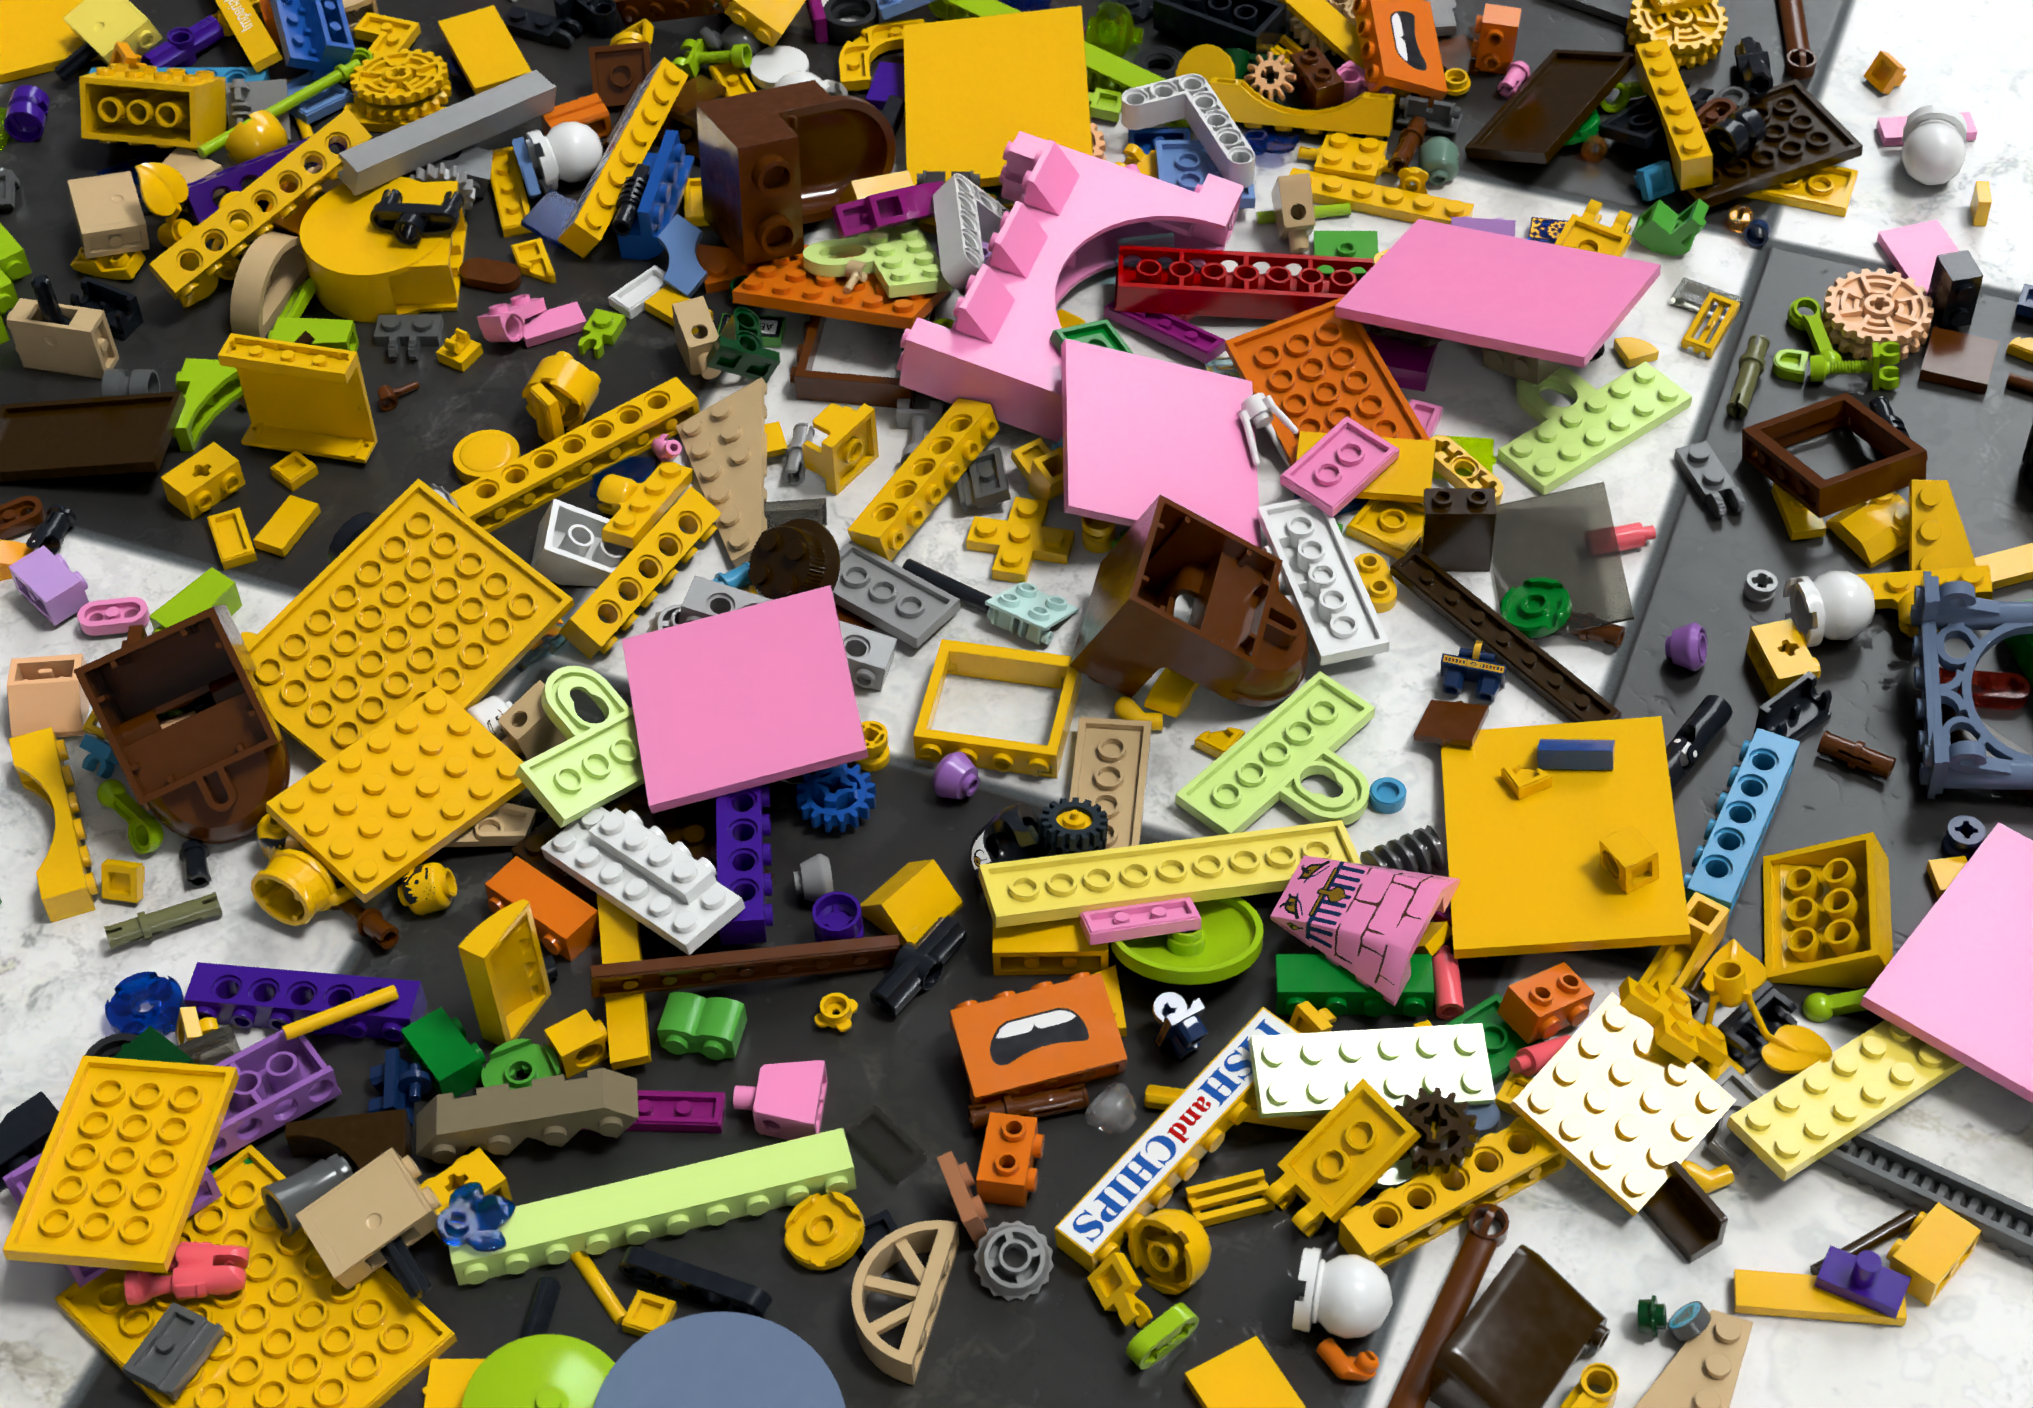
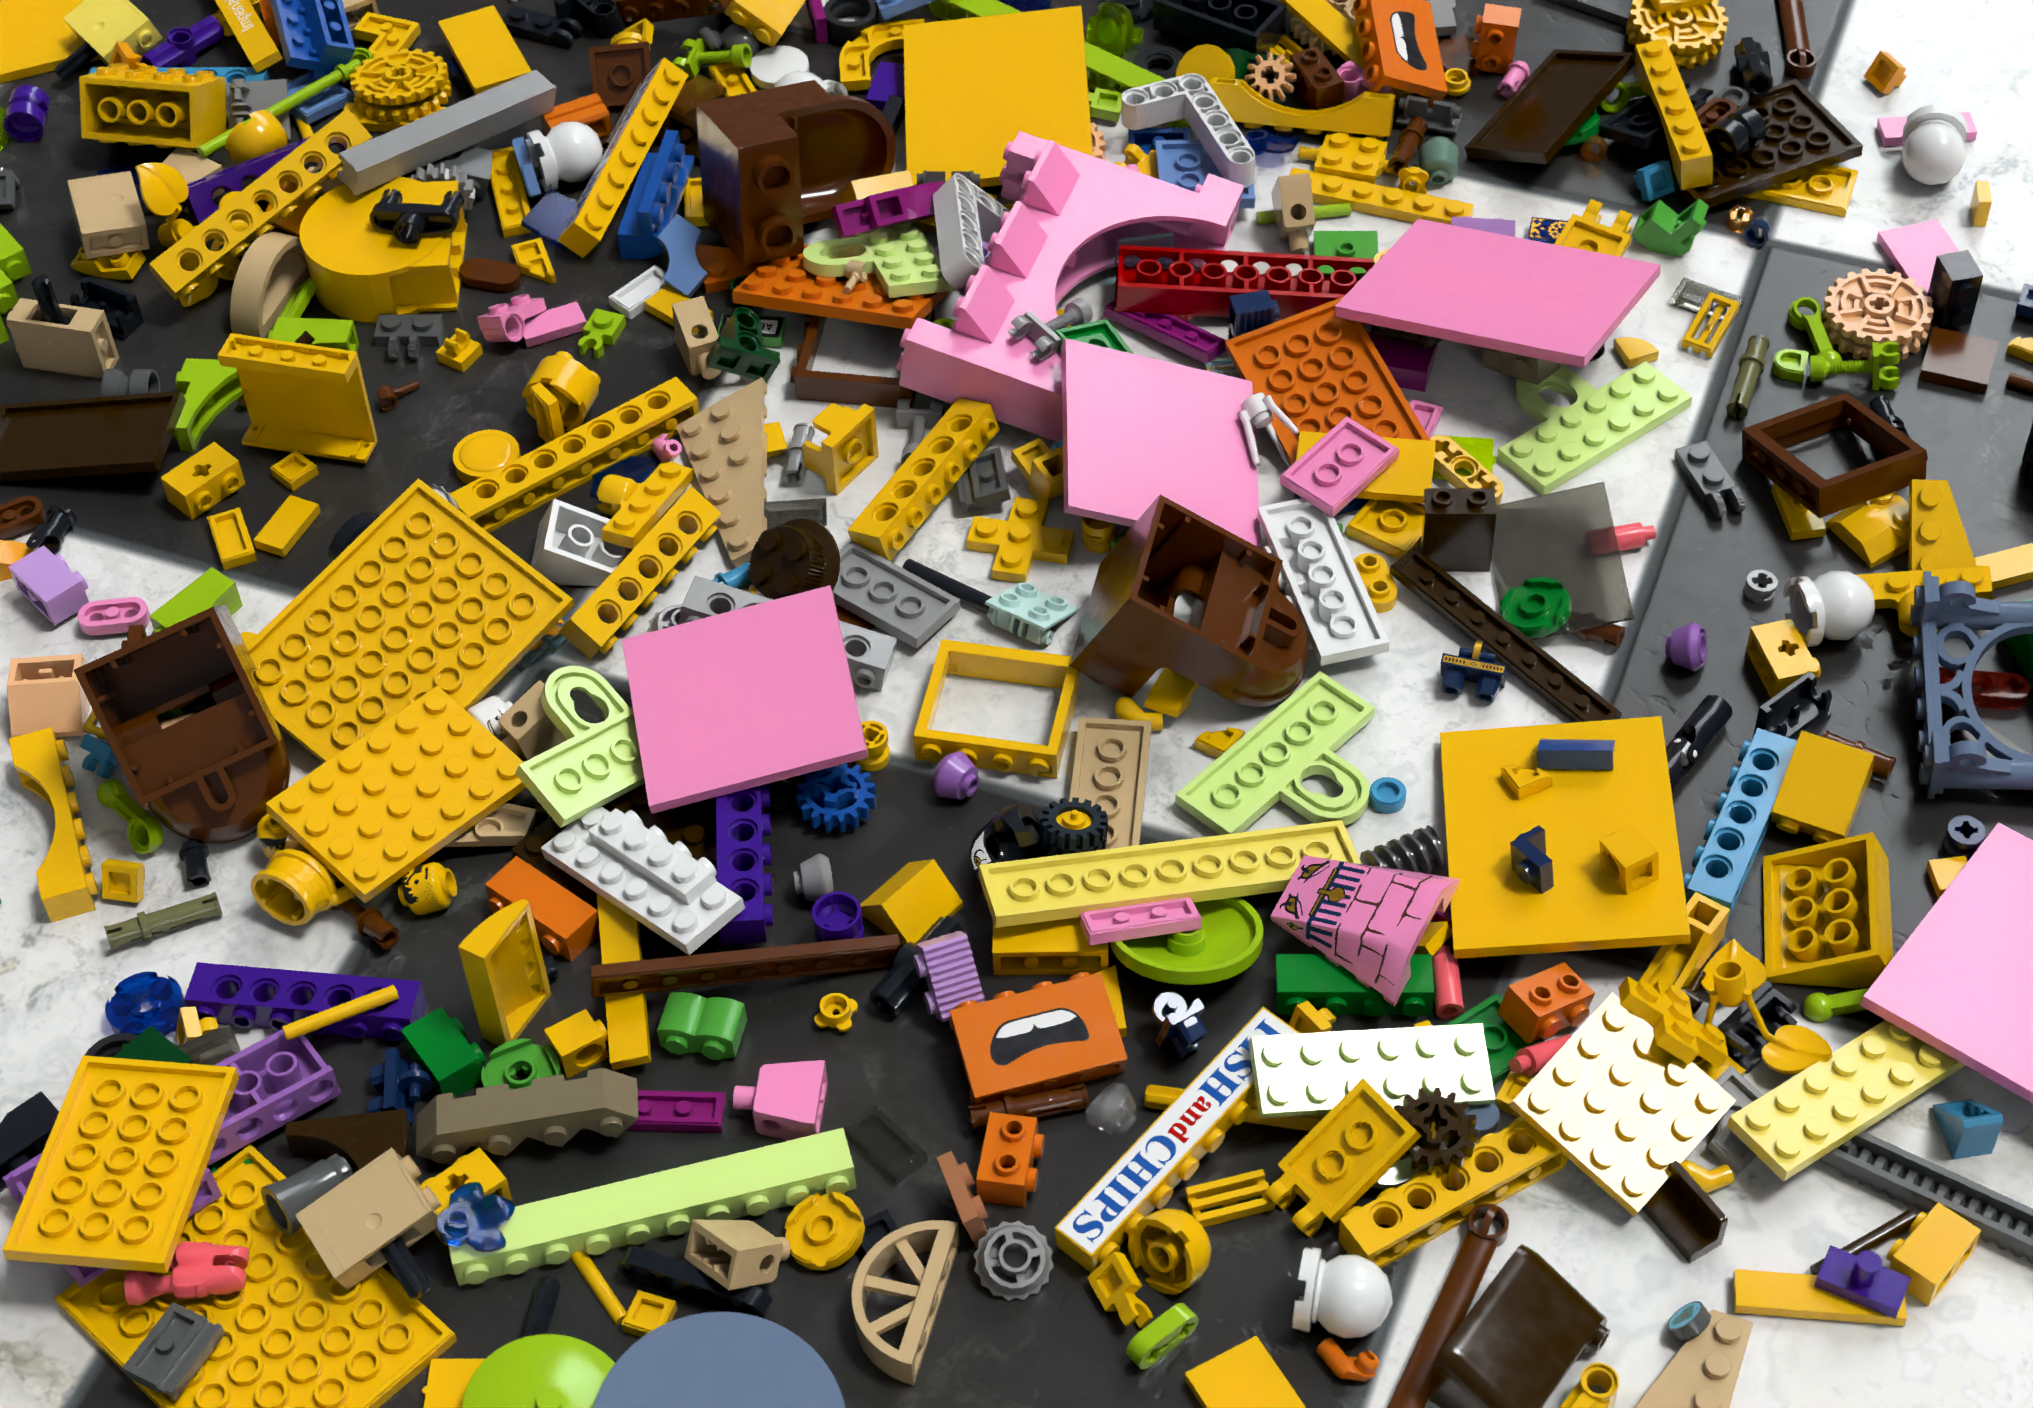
black hinge [612,164,650,236] -> none
reddish brown piece [1413,700,1489,747] -> none
dark green plate [1638,1295,1667,1338] -> none
none -> tan torso [684,1219,790,1290]
none -> lavender brick [913,931,985,1022]
none -> light grey bar [1008,298,1093,361]
none -> dark blue brick [1227,290,1279,340]
none -> dark blue bracket [1510,825,1554,894]
none -> yellow slope [1771,730,1875,844]
none -> dark azure slope [1933,1099,2003,1160]

